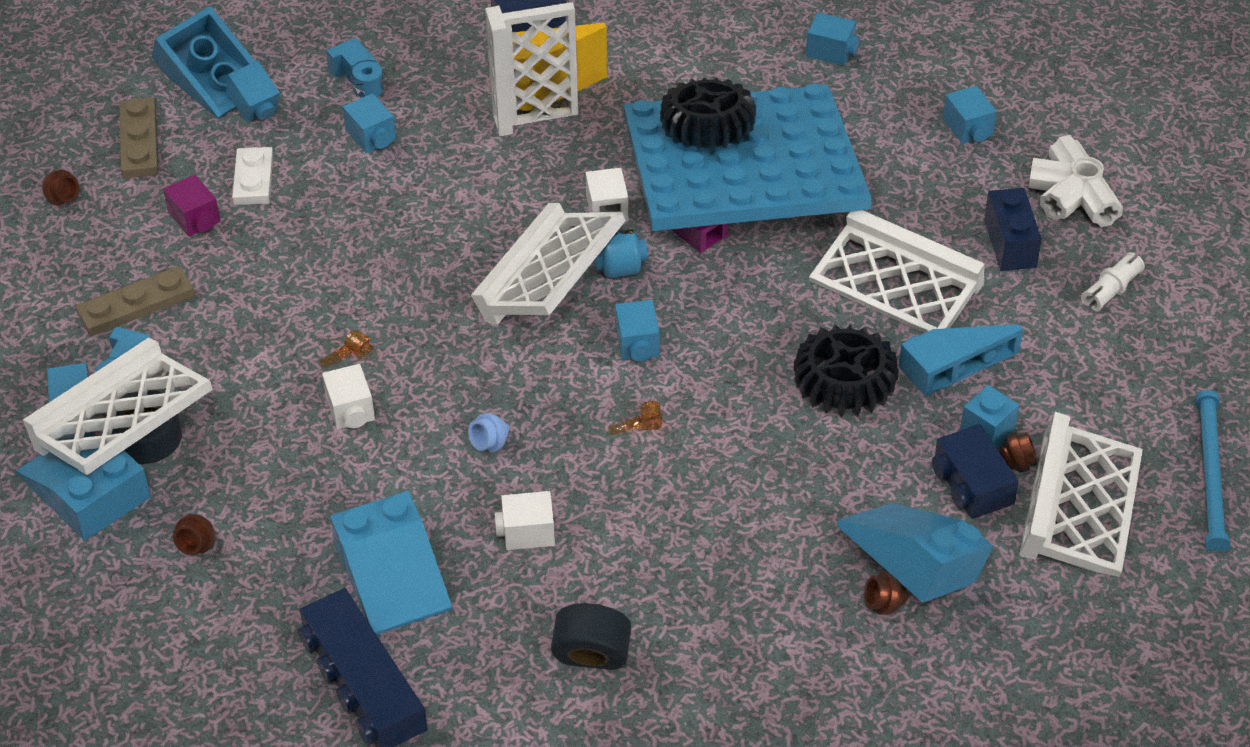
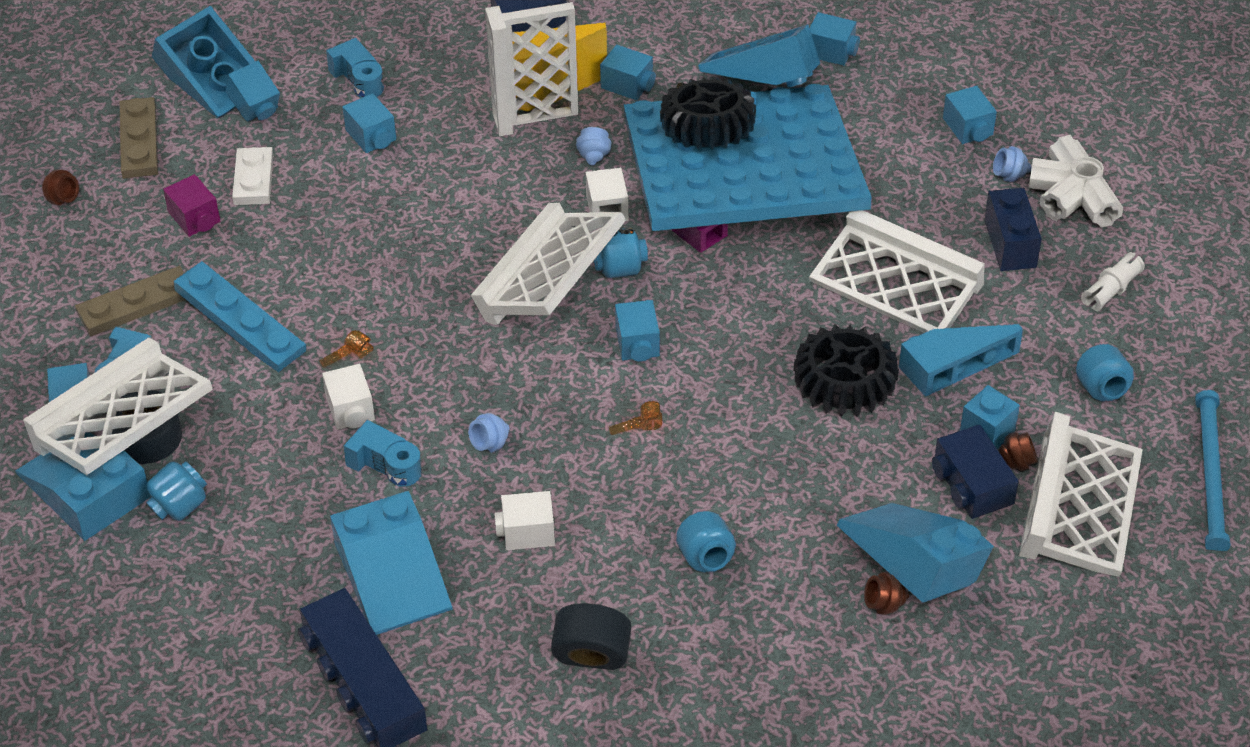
copper plate [173,514,215,555] -> none
none -> dark azure head [146,461,207,521]
none -> dark azure plate [174,261,306,372]
none -> dark azure leg [344,420,421,487]
none -> light blue plate [576,127,612,166]
none -> dark azure brick [600,44,656,100]
none -> dark azure head [676,511,736,573]
none -> dark azure slope [698,24,820,87]
none -> light blue plate [993,146,1032,182]
none -> dark azure head [1076,344,1134,401]

